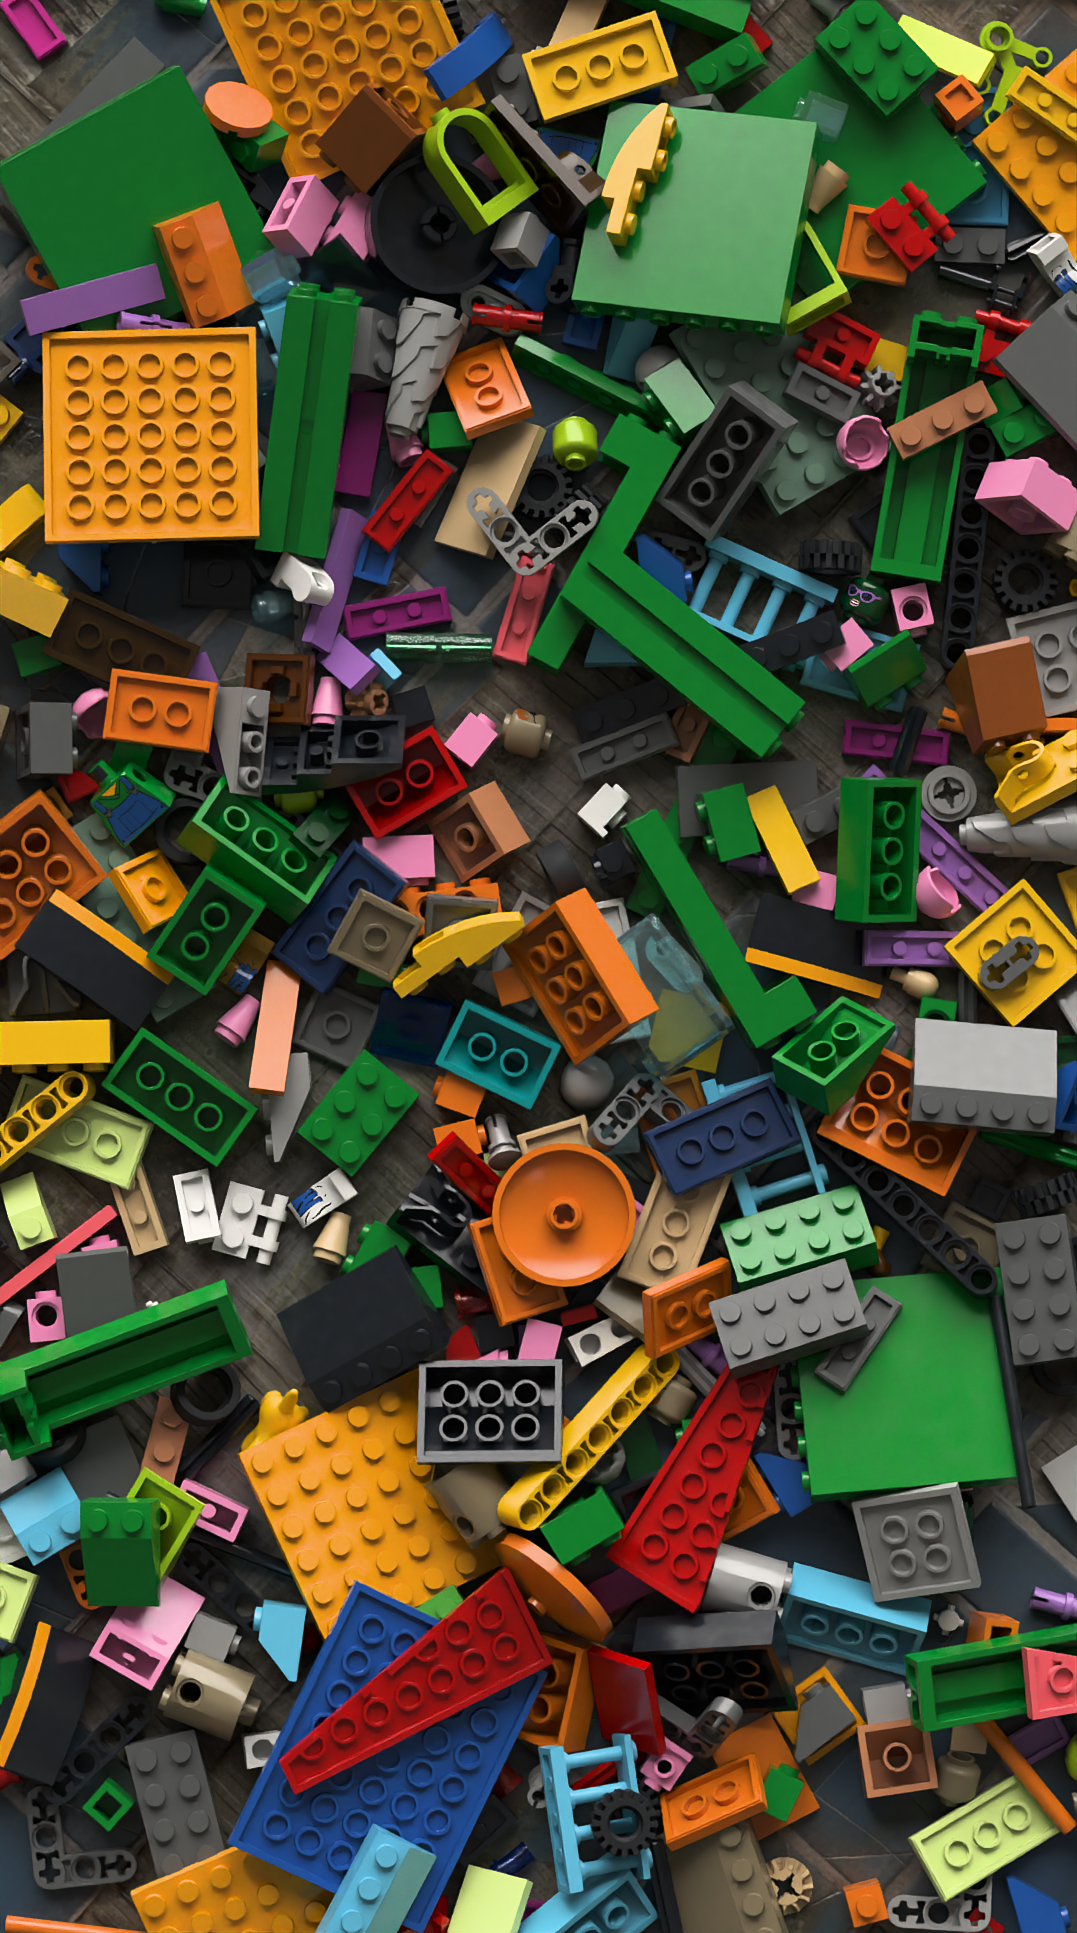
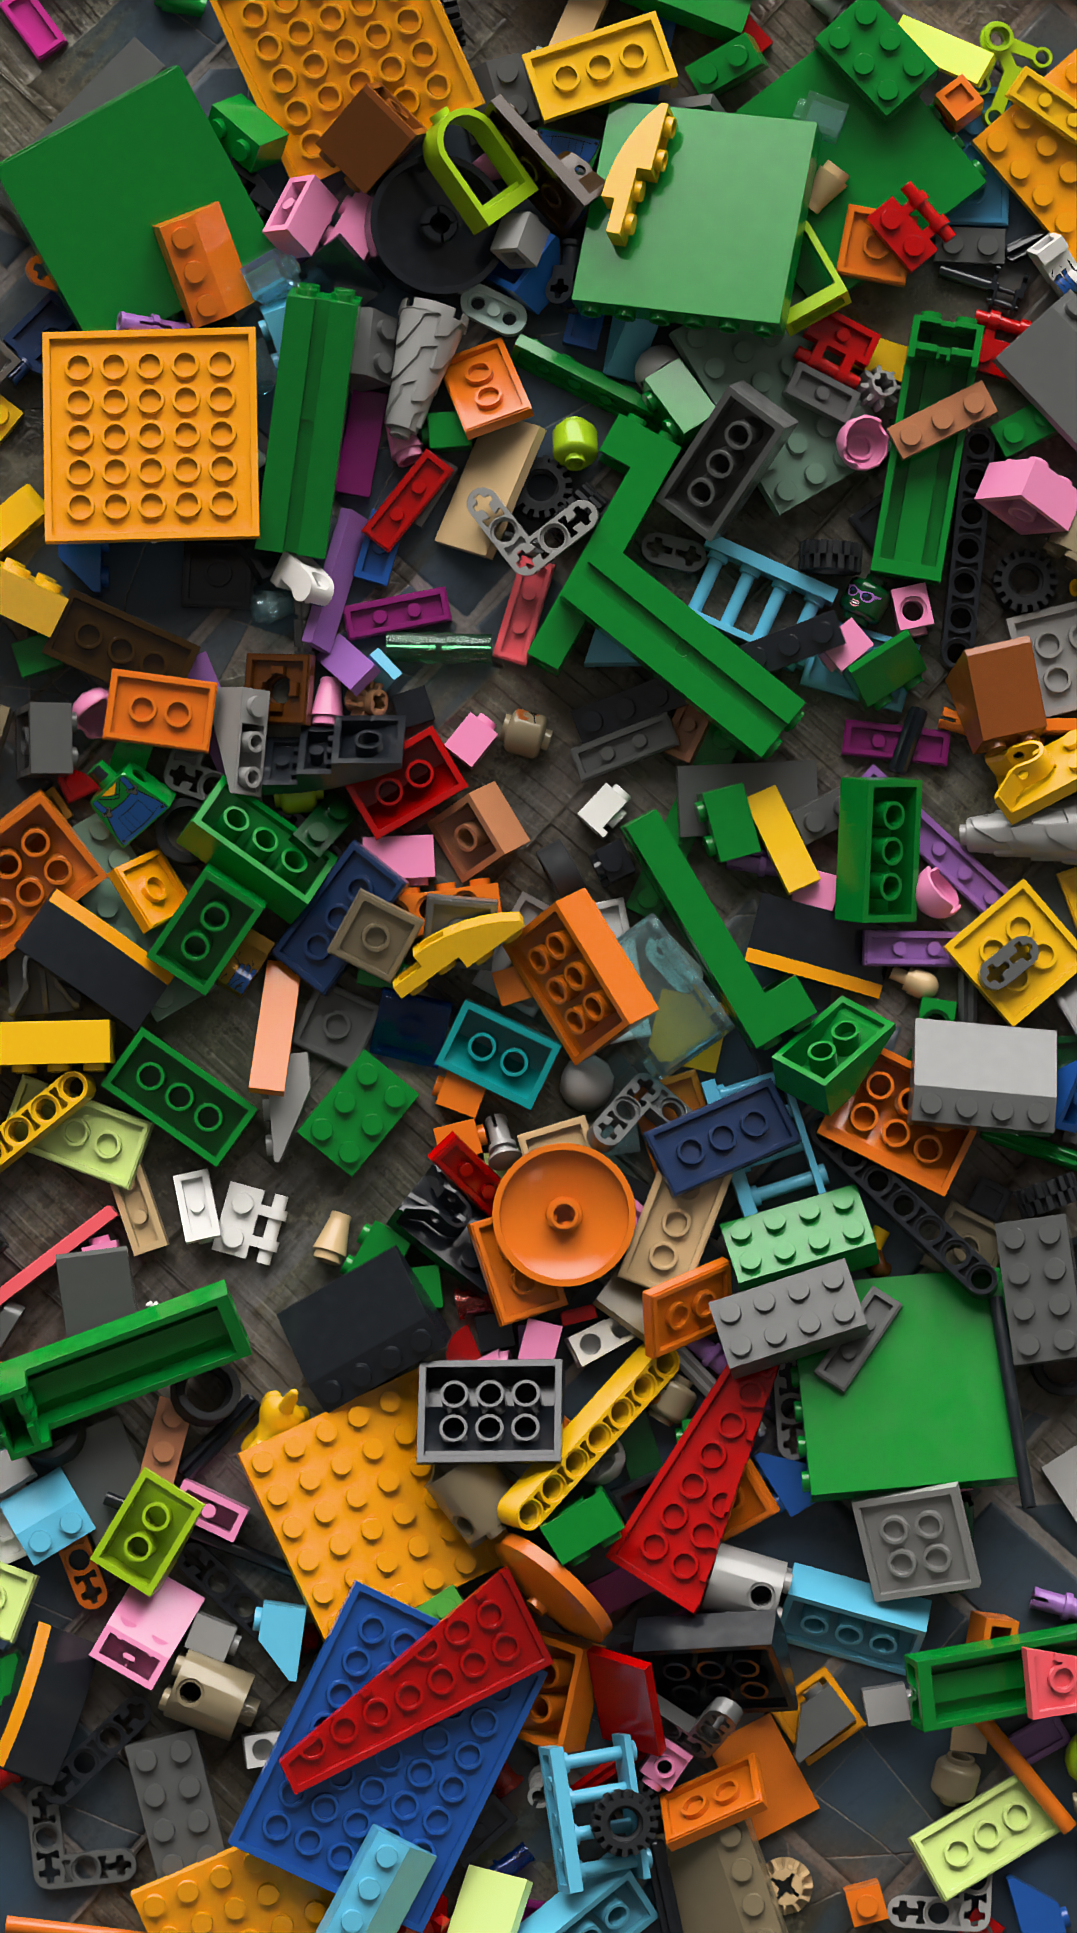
yellowish green slope [0,1172,58,1250] -> none
medium lavender tile [19,263,166,336] -> none
bright pink brick [27,1290,67,1343] -> none
green slope [80,1497,161,1607] -> none
green brick [82,1776,136,1832] -> none
orange tile [202,81,273,138] -> none
bright pink cone [214,994,261,1048] -> none
white leg [287,1167,359,1228] -> none
blue slope [423,10,513,102] -> none
red pin [471,302,544,335] -> none
blue slope [636,532,694,602] -> none
green brick [763,1762,804,1822] -> none
nougat slope [856,1718,939,1798] -> none
light grey gear [922,765,977,822] -> none
white piece [933,1604,964,1636] -> none
green brick [983,376,1032,428] -> none

